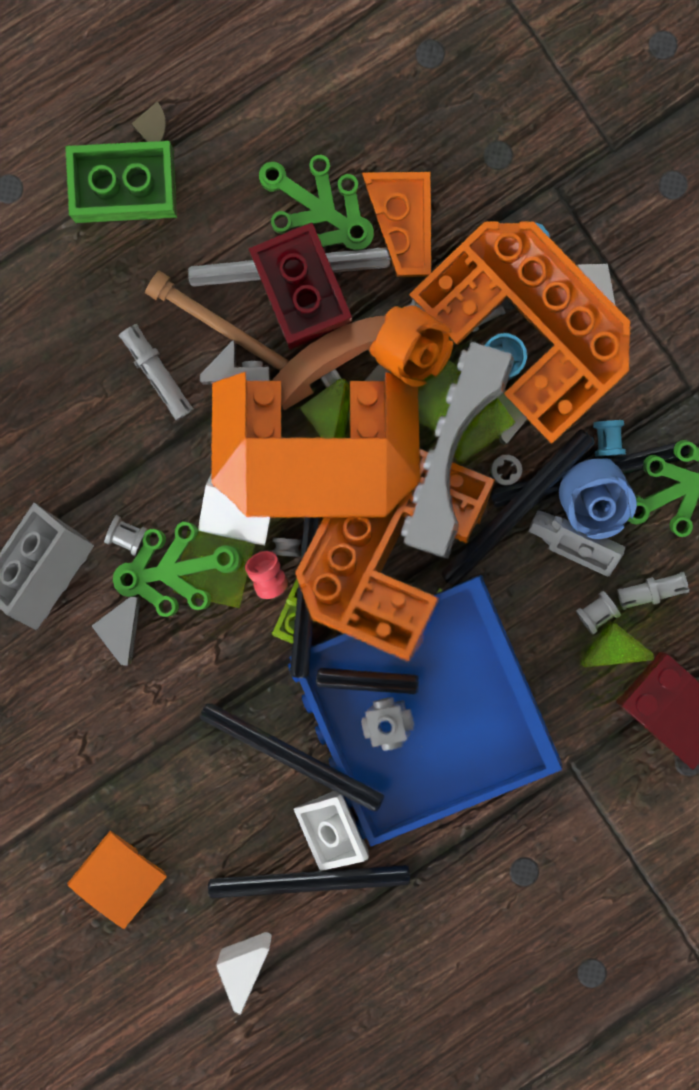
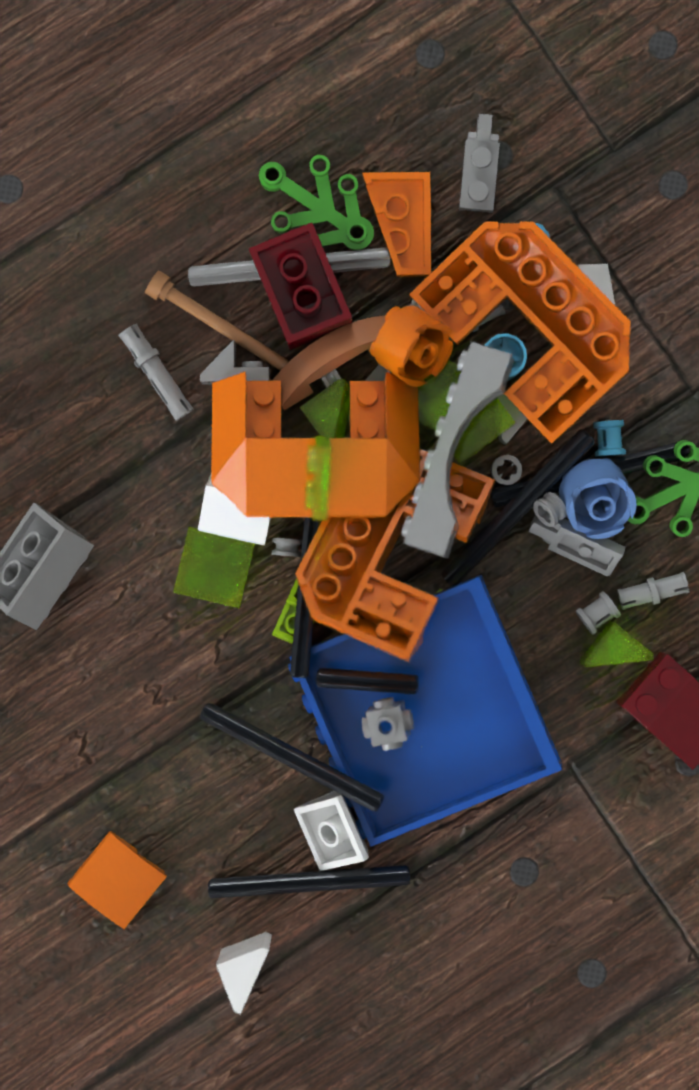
bright green brick [66,141,177,223] -> none
light grey slope [92,596,141,666] -> none
light grey bush [104,515,148,556] -> none
bright green plant [113,522,243,617] -> none
dark tan tile [132,102,166,142] -> none
coral wheel [245,551,288,599] -> none
none -> clear neon green plate [305,436,331,520]
none -> light grey hinge [459,114,500,213]
none -> light grey bush [533,492,567,527]

